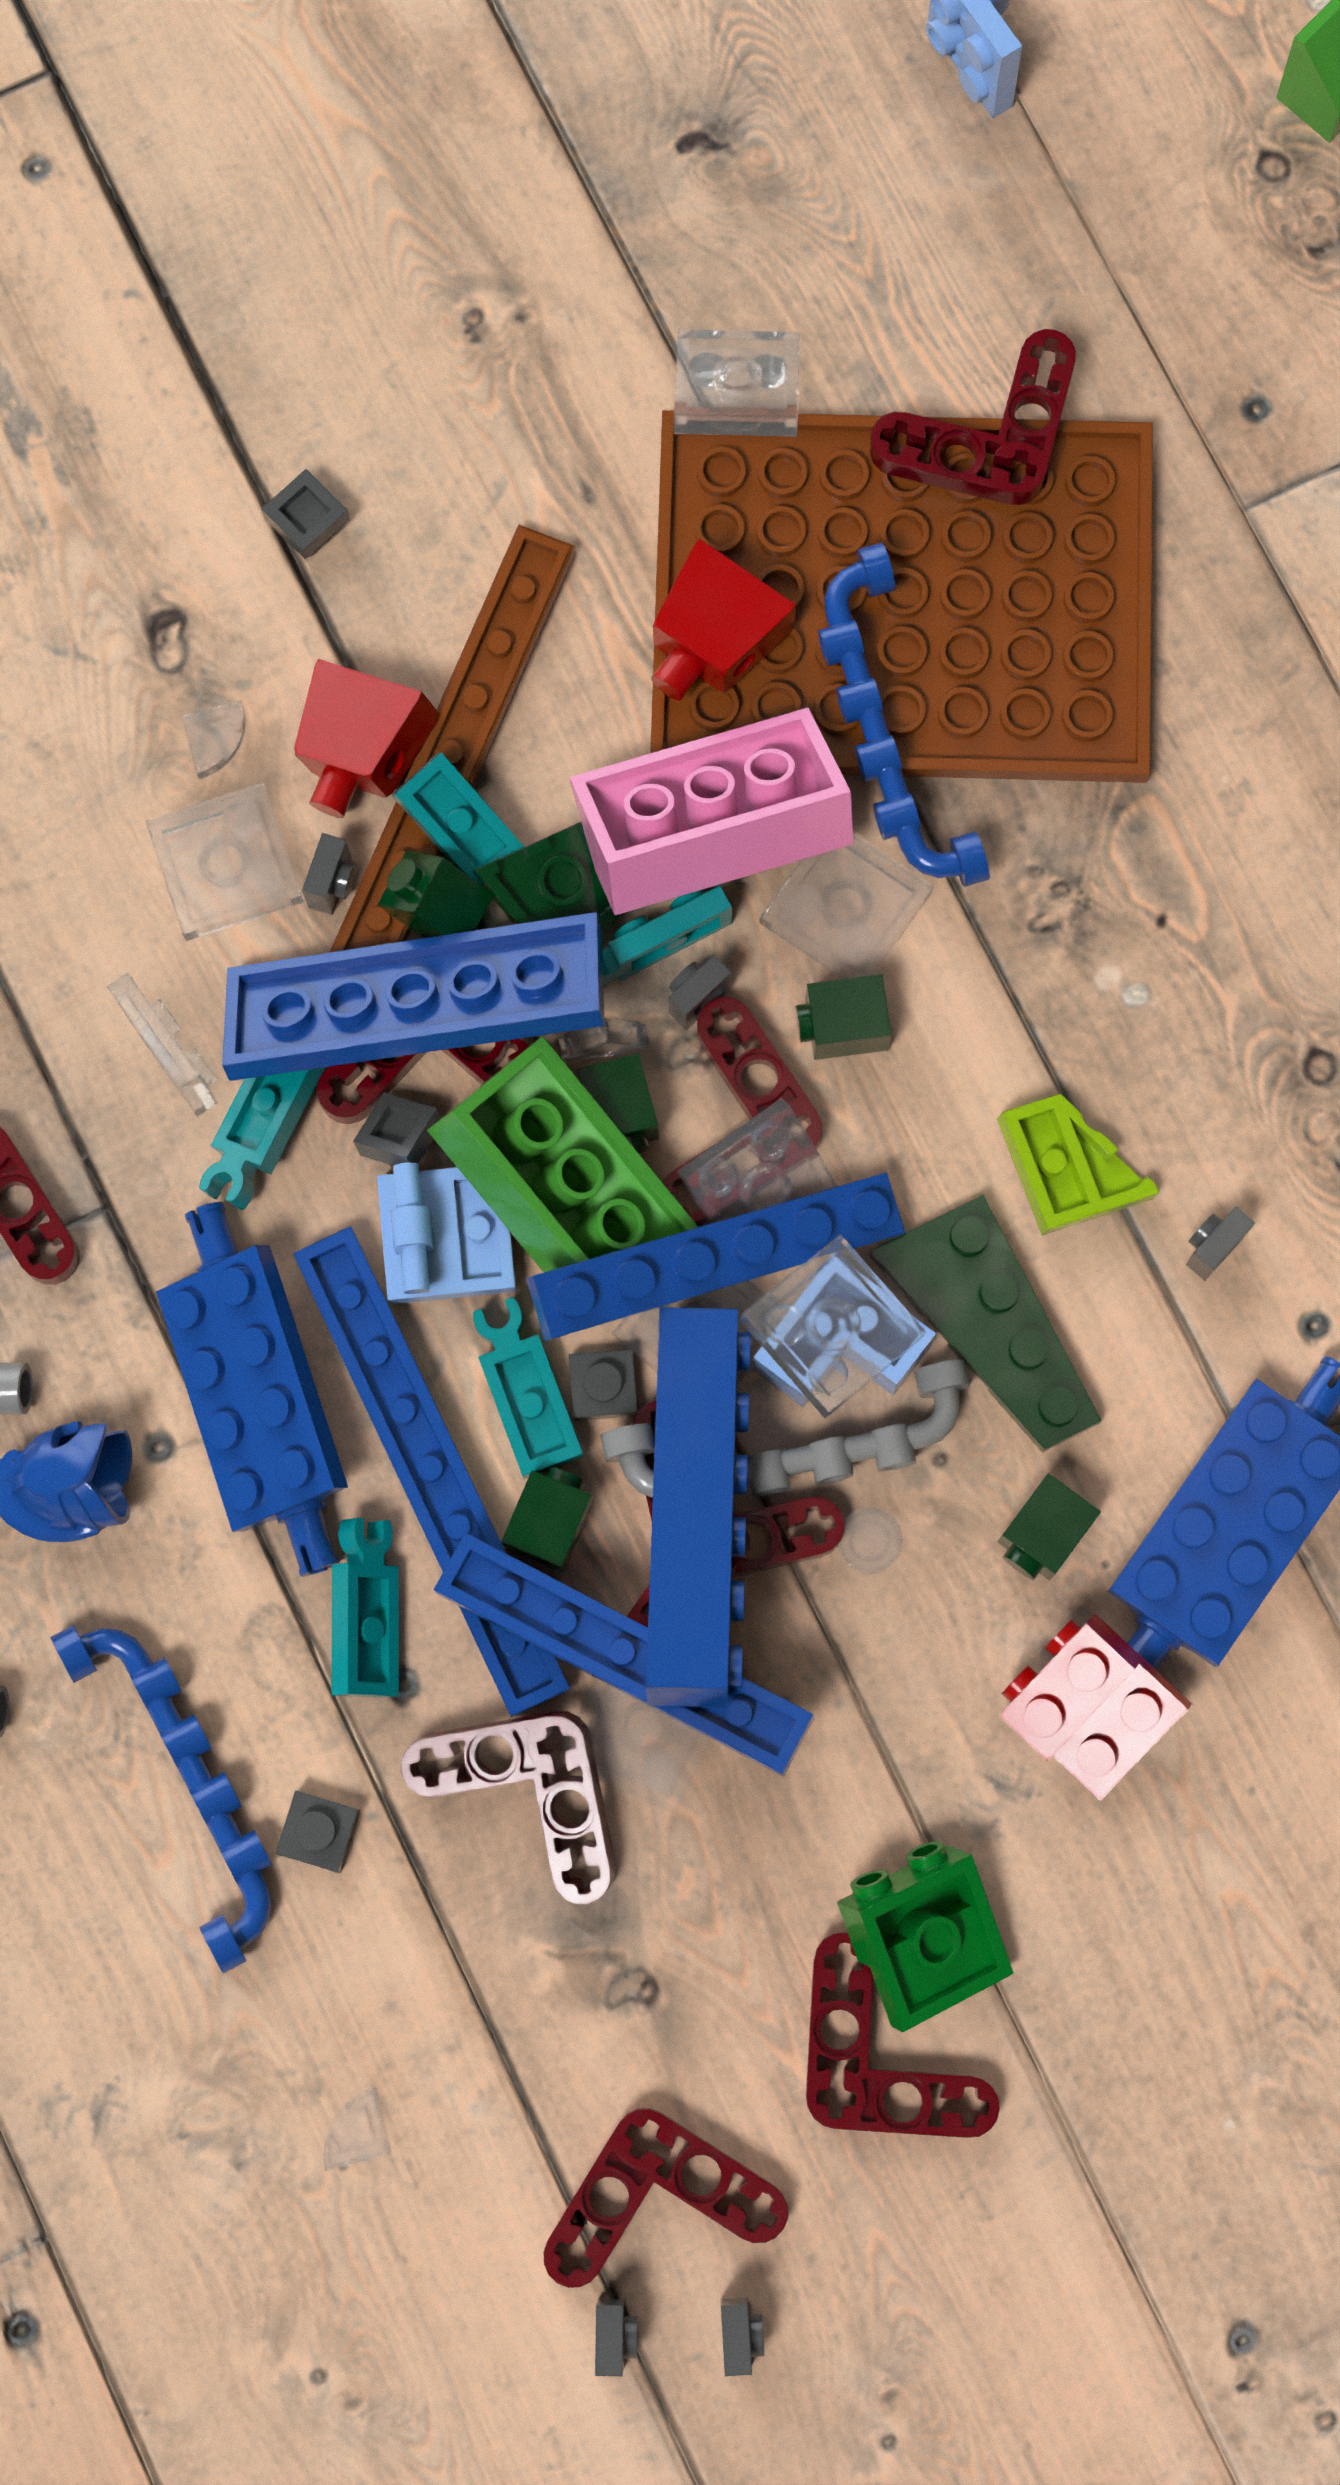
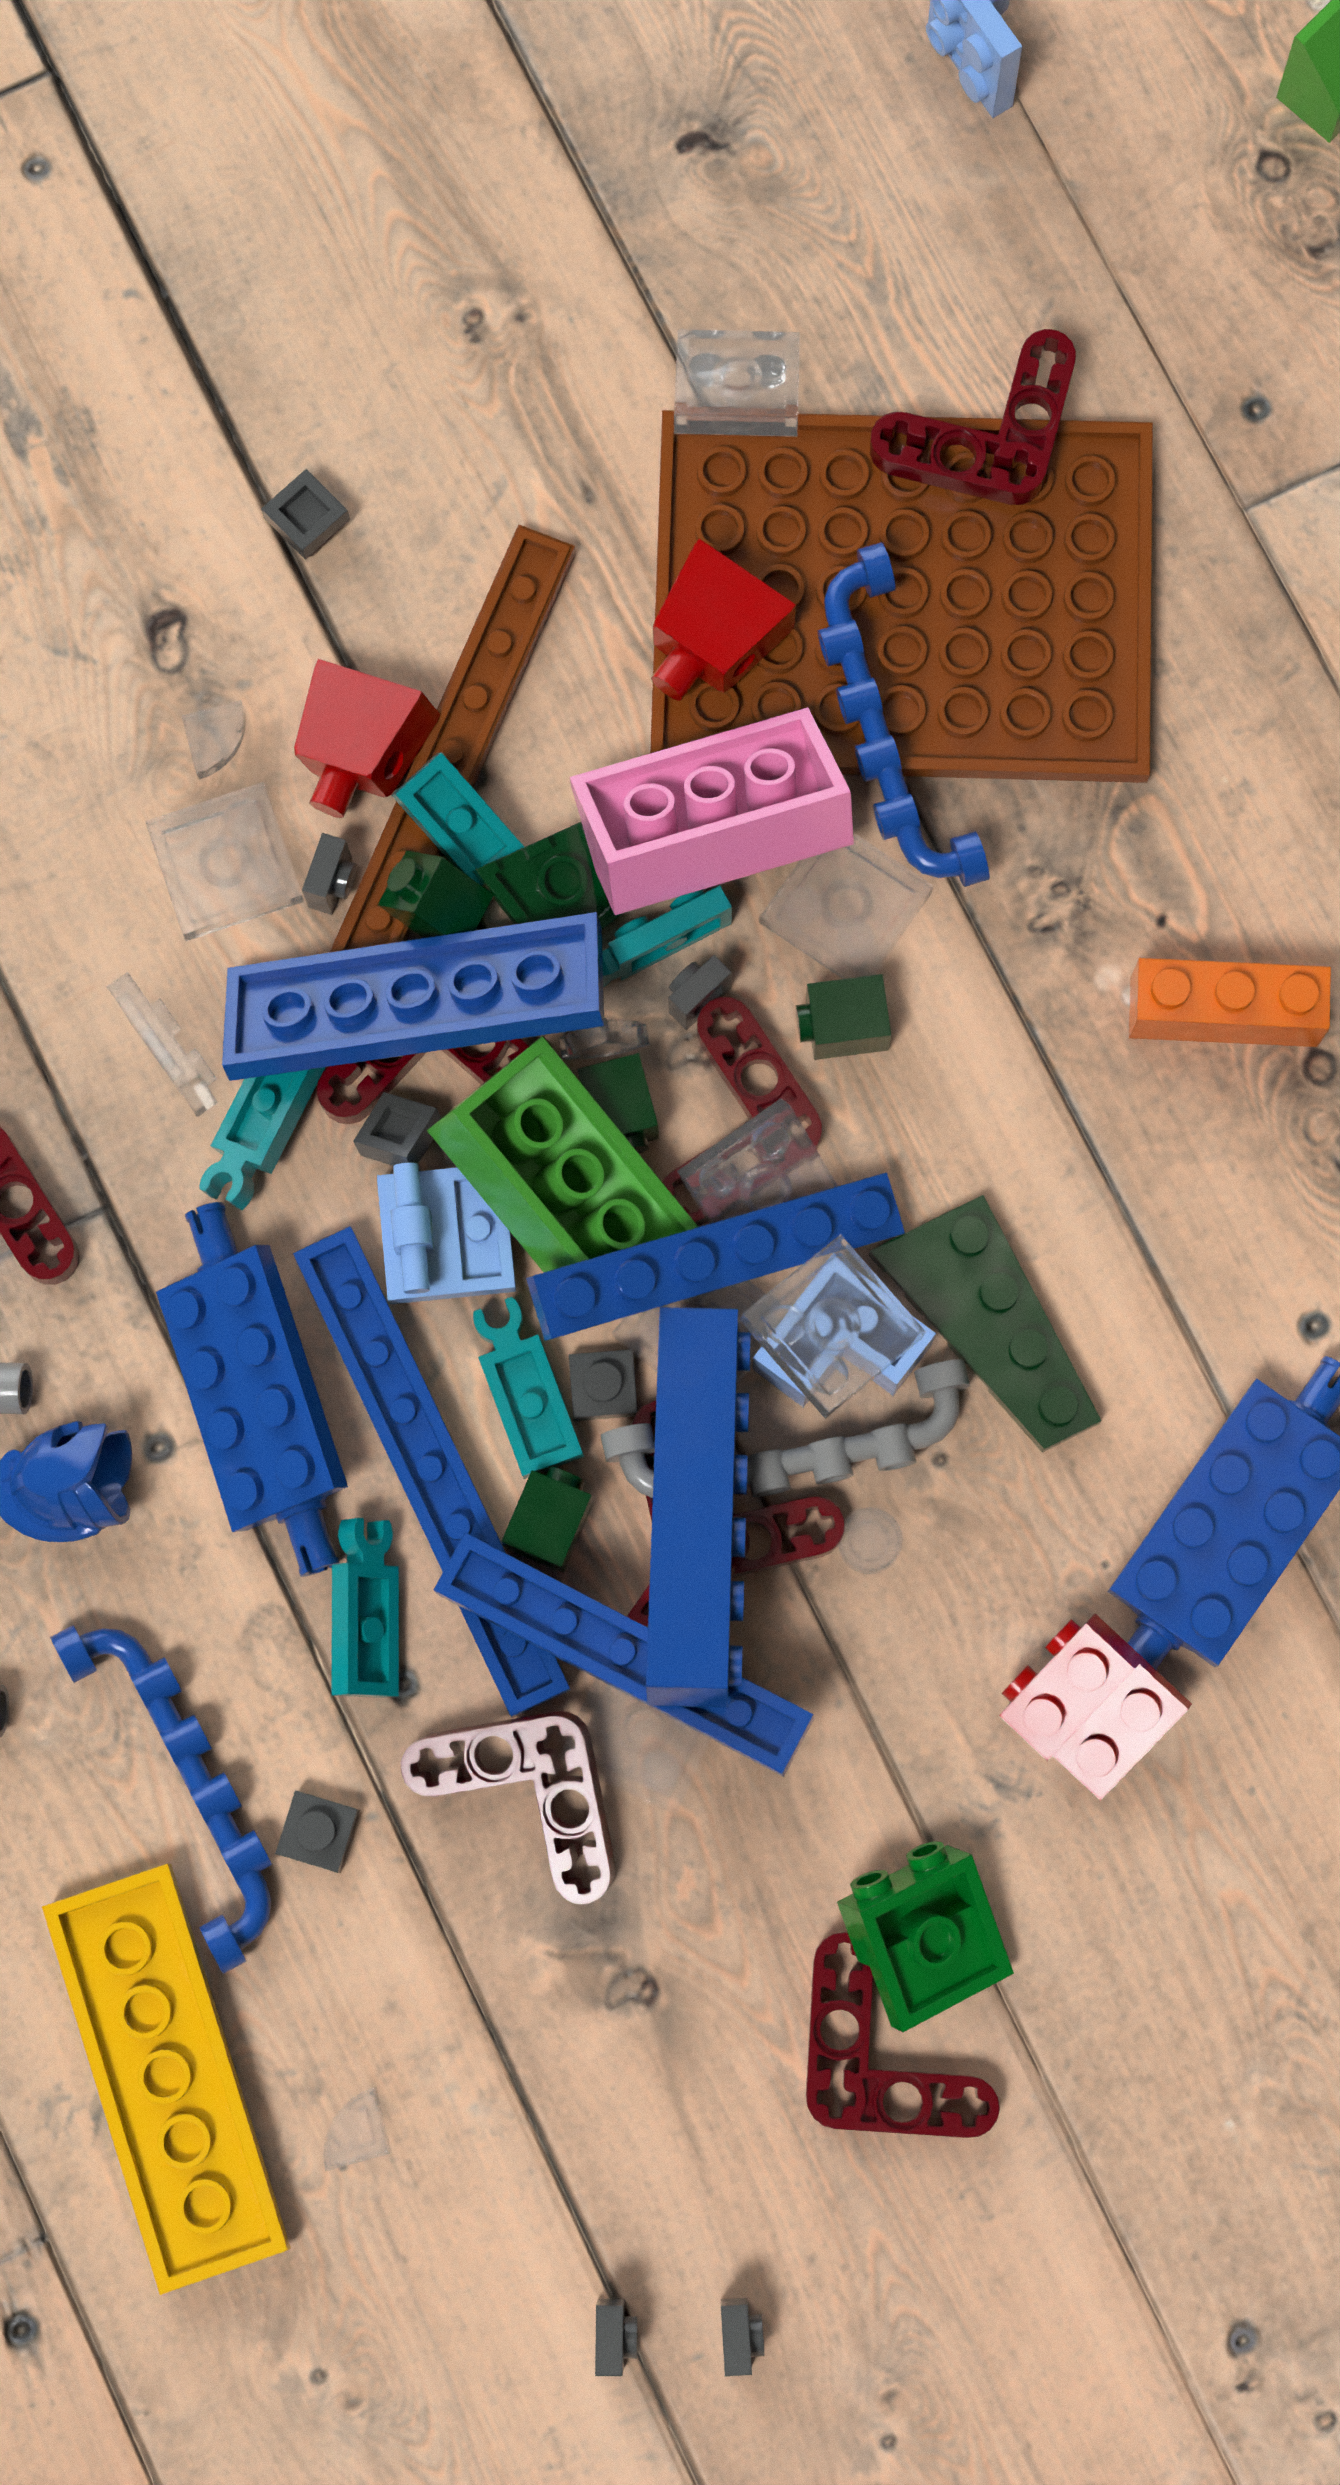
dark red beam [543,2108,788,2288] -> none
lime wing [997,1094,1159,1236] -> none
dark green brick [998,1473,1101,1581] -> none
dark grey plate [1186,1206,1255,1281] -> none
none -> yellow plate [42,1863,291,2295]
none -> orange brick [1129,958,1331,1047]

